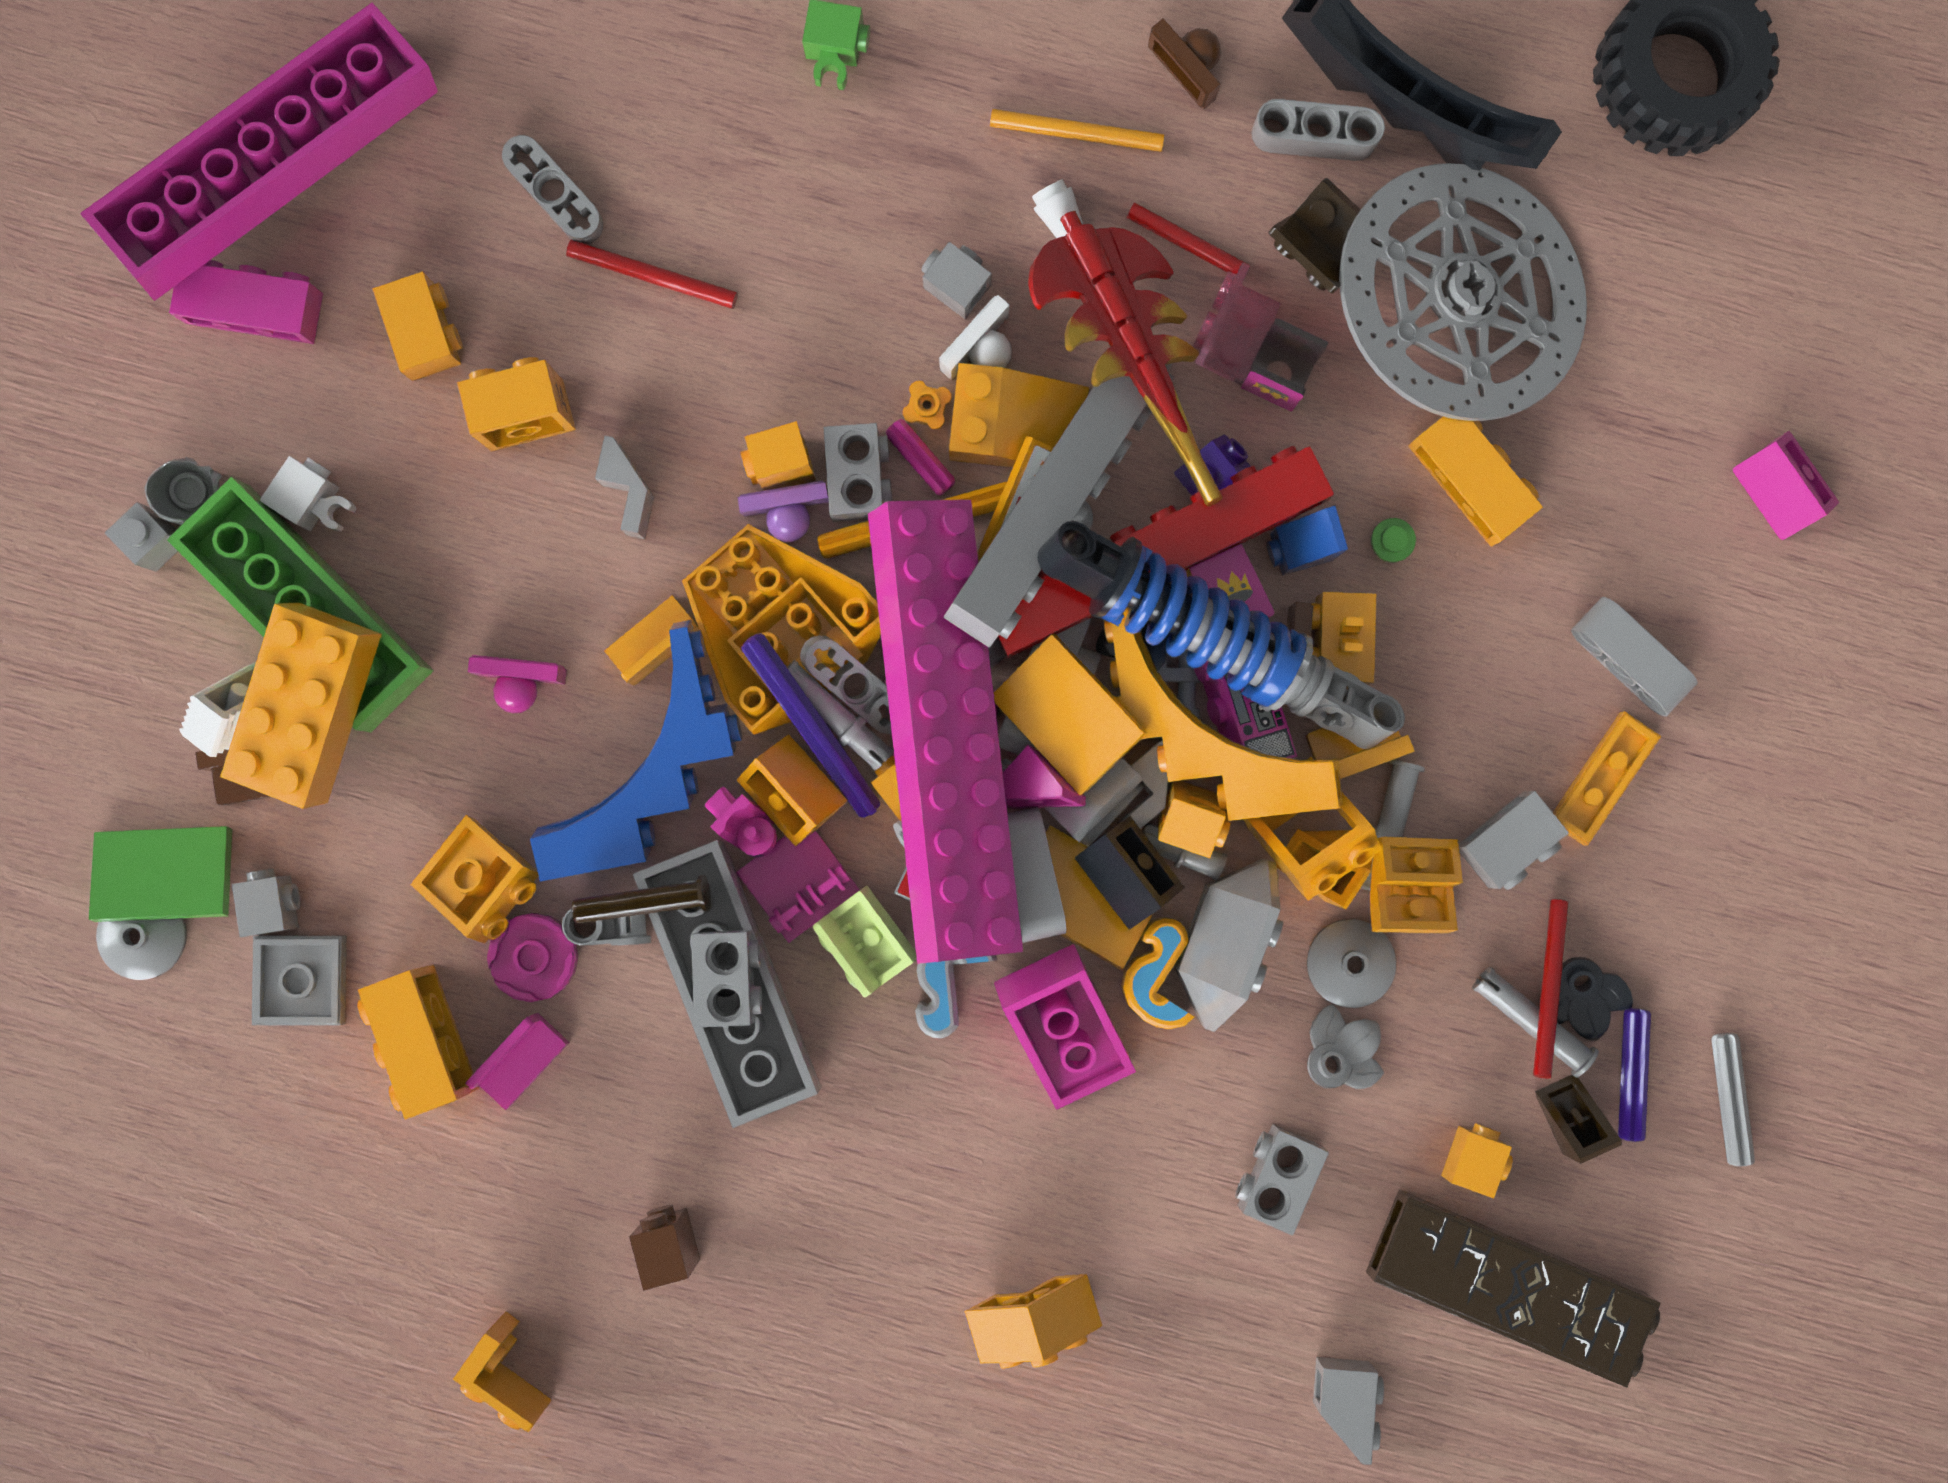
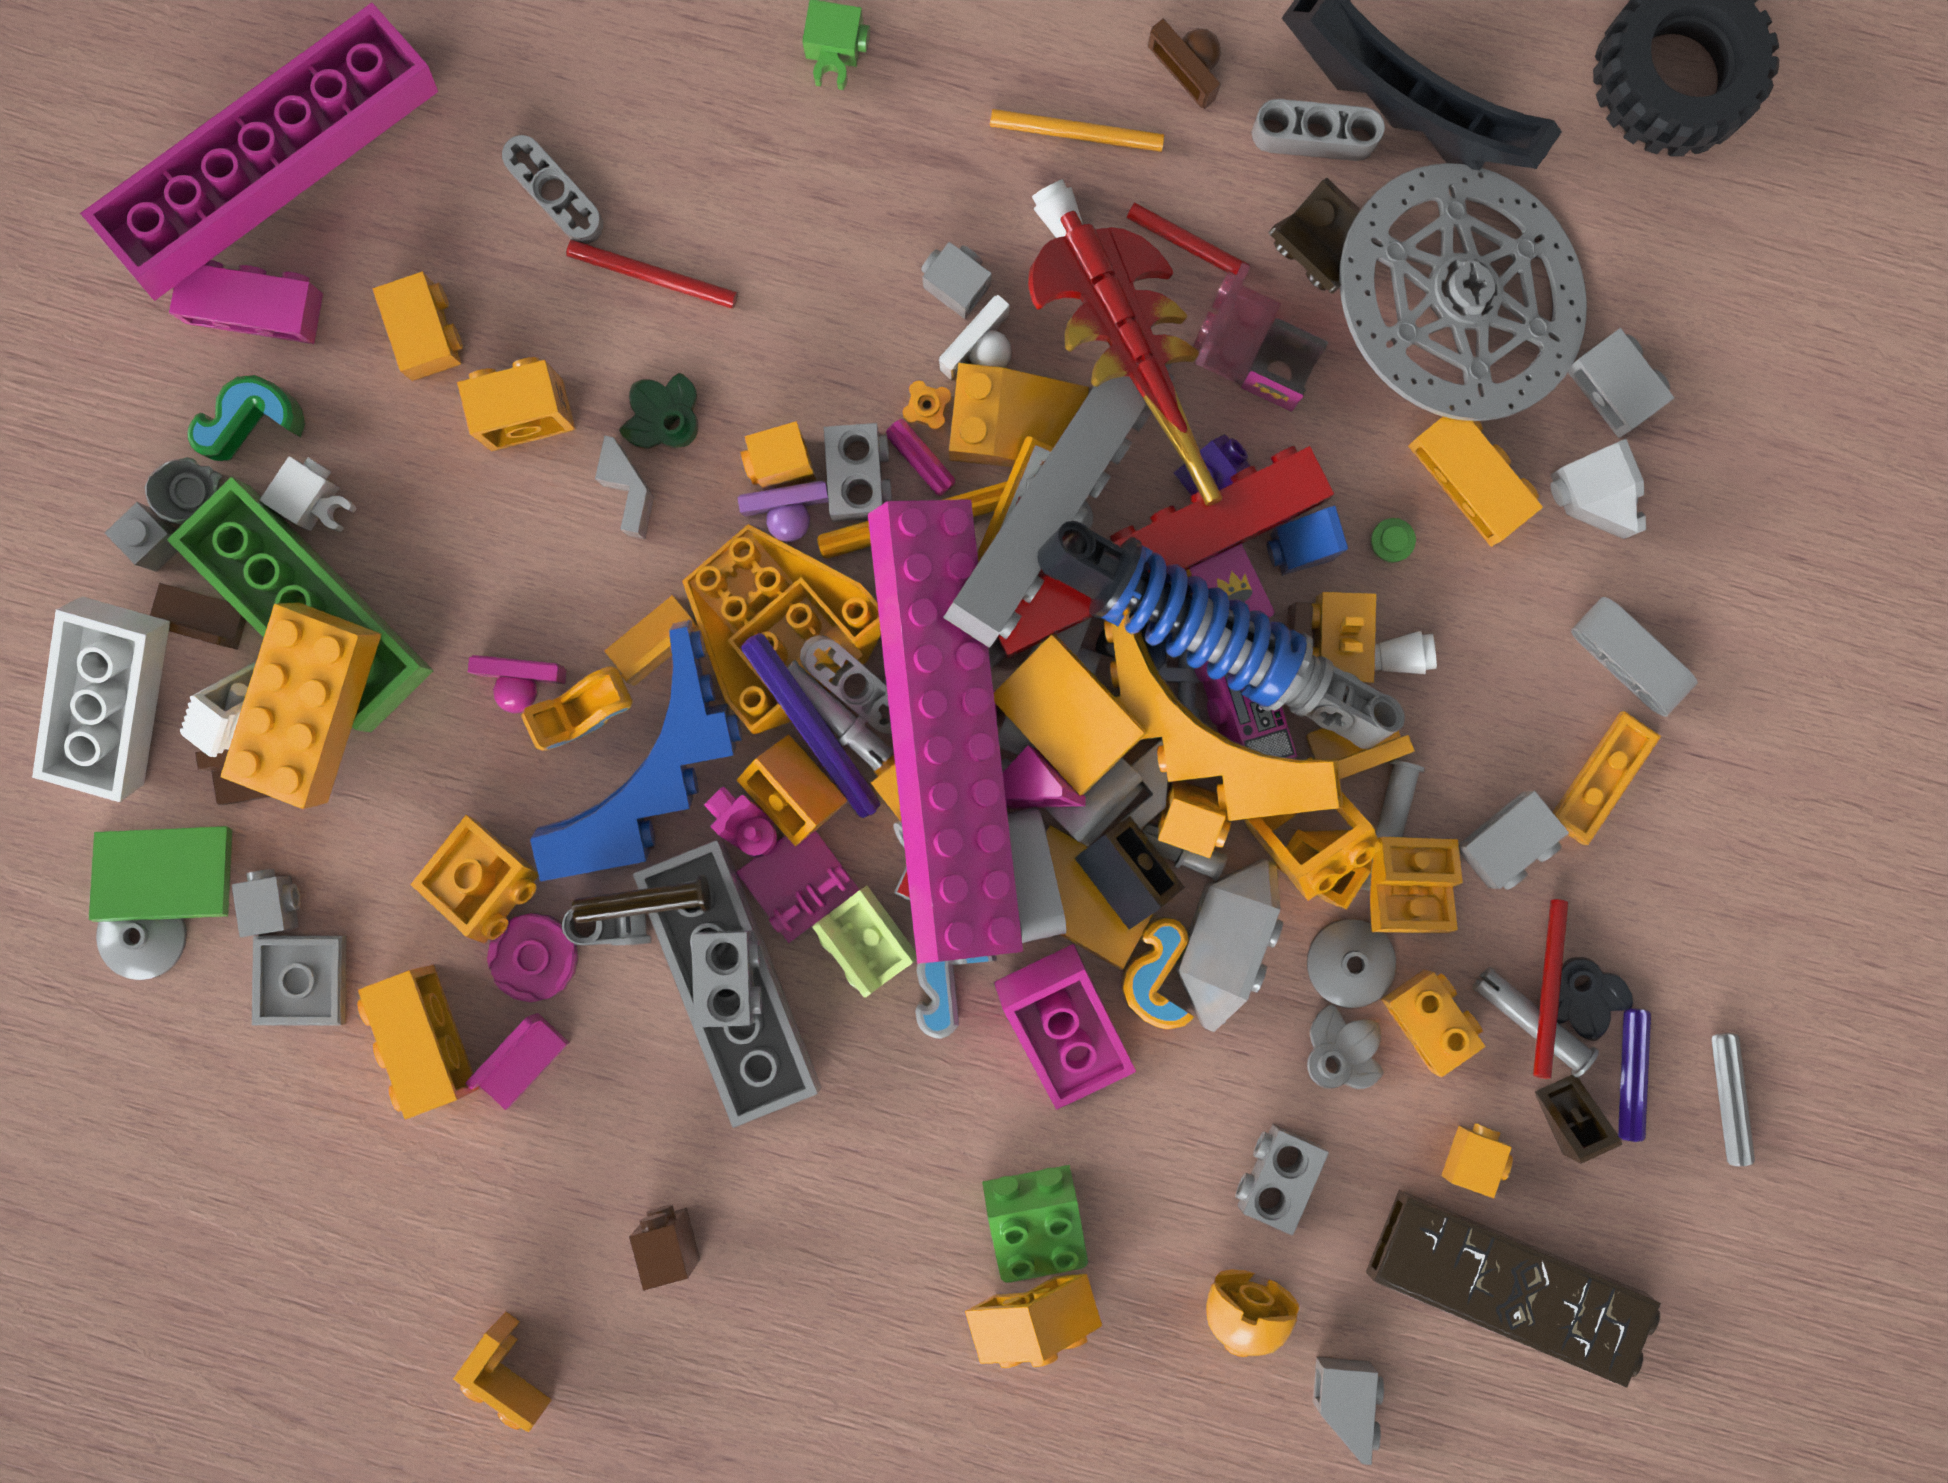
dark pink panel [1733,431,1840,540] -> none
none -> white brick [32,596,170,802]
none -> reddish brown panel [150,583,246,650]
none -> green animal [187,375,305,461]
none -> light orange animal [521,666,633,751]
none -> dark green plate [619,373,698,449]
none -> bright green bracket [982,1165,1088,1283]
none -> light orange cylinder [1206,1269,1299,1357]
none -> white cone [1375,631,1437,674]
none -> light orange brick [1381,969,1486,1078]
none -> slope [1550,439,1646,539]
none -> light grey brick [1568,328,1675,438]

